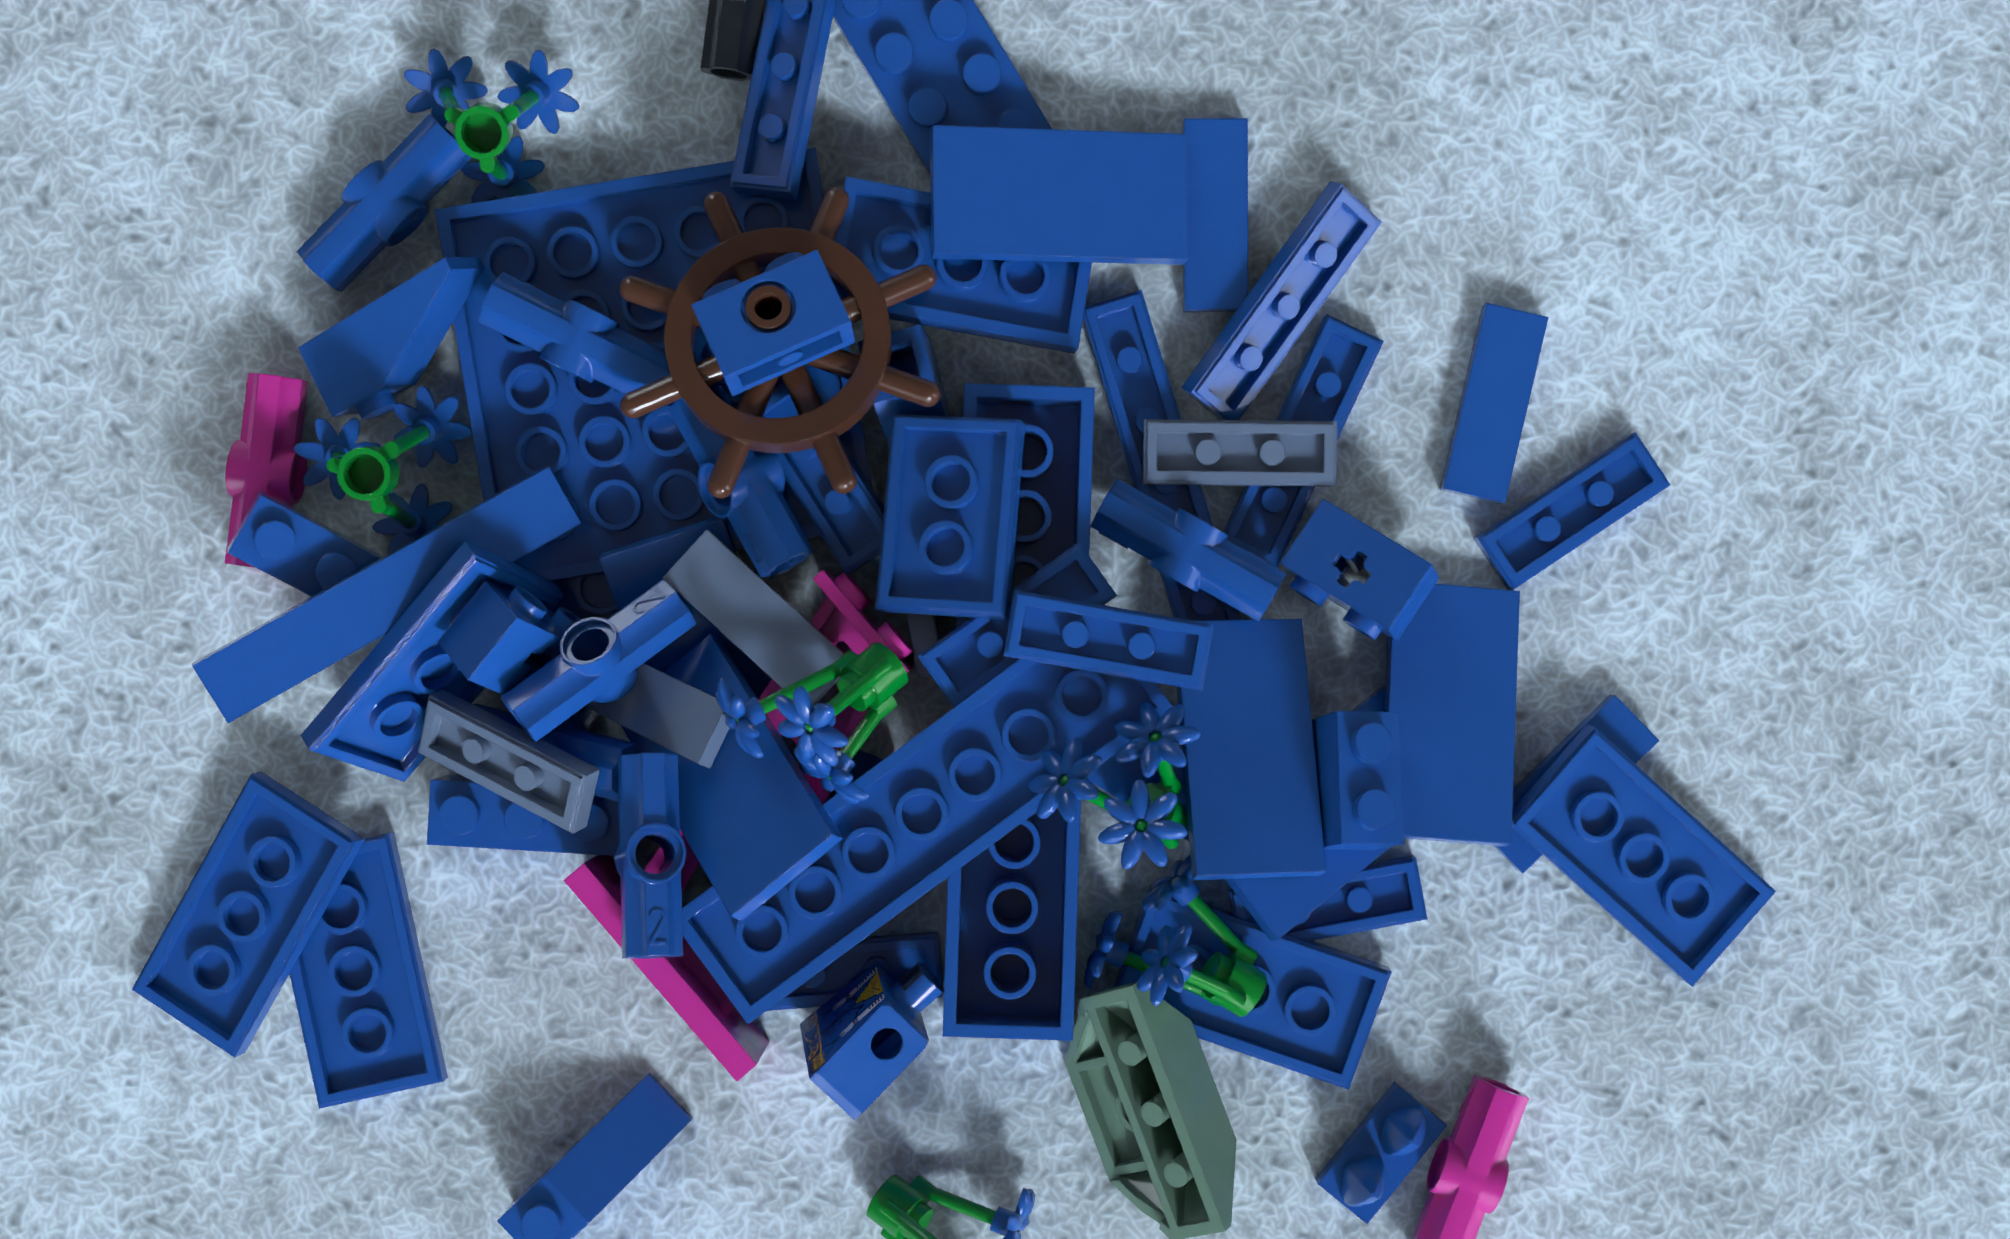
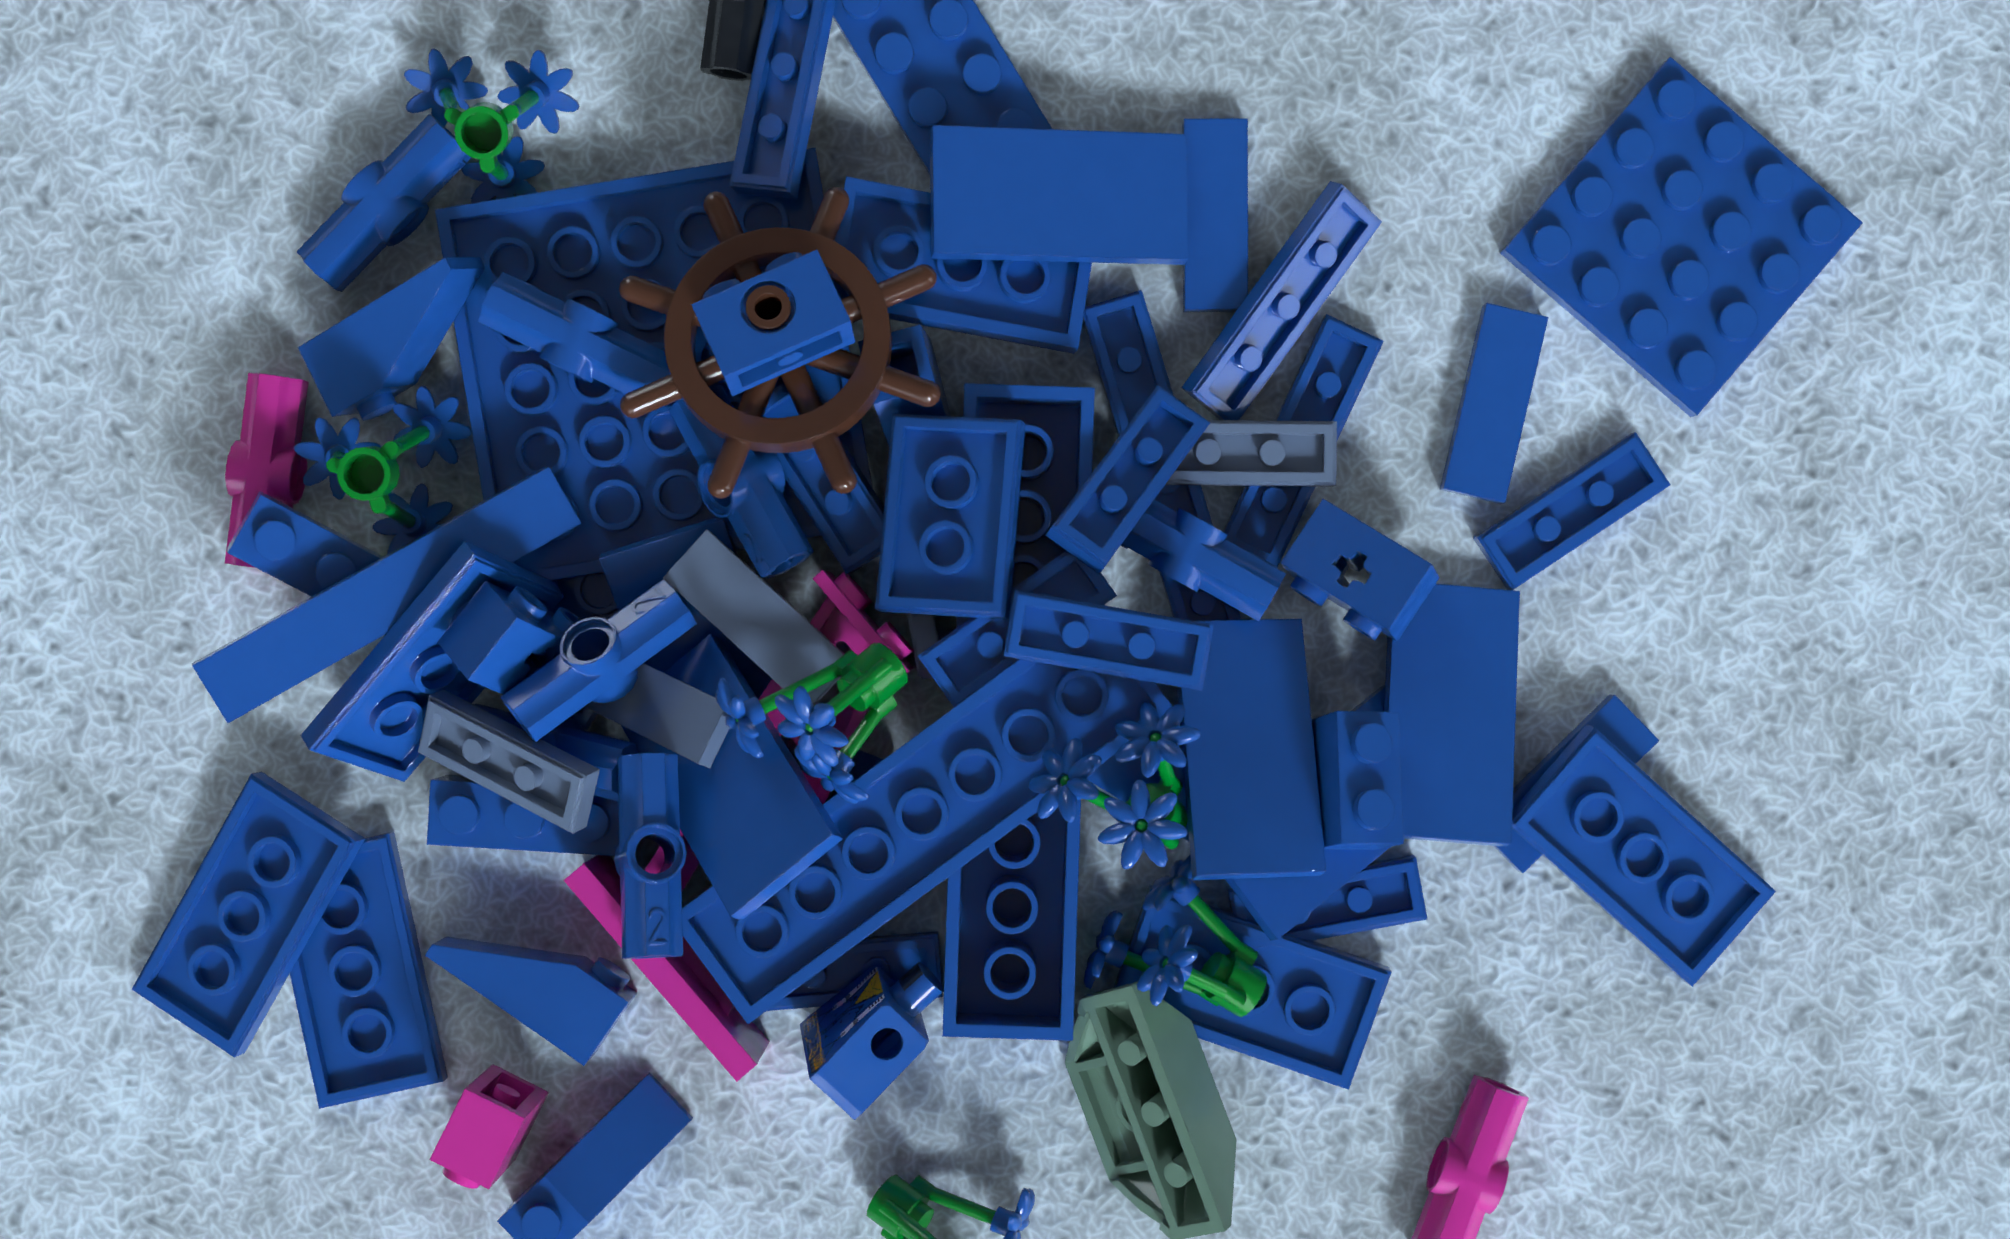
blue tile [1315,1081,1447,1224] -> none
none -> blue slope [425,936,638,1066]
none -> dark pink brick [429,1064,549,1189]
none -> blue tile [1046,385,1210,574]
none -> blue plate [1500,57,1863,417]

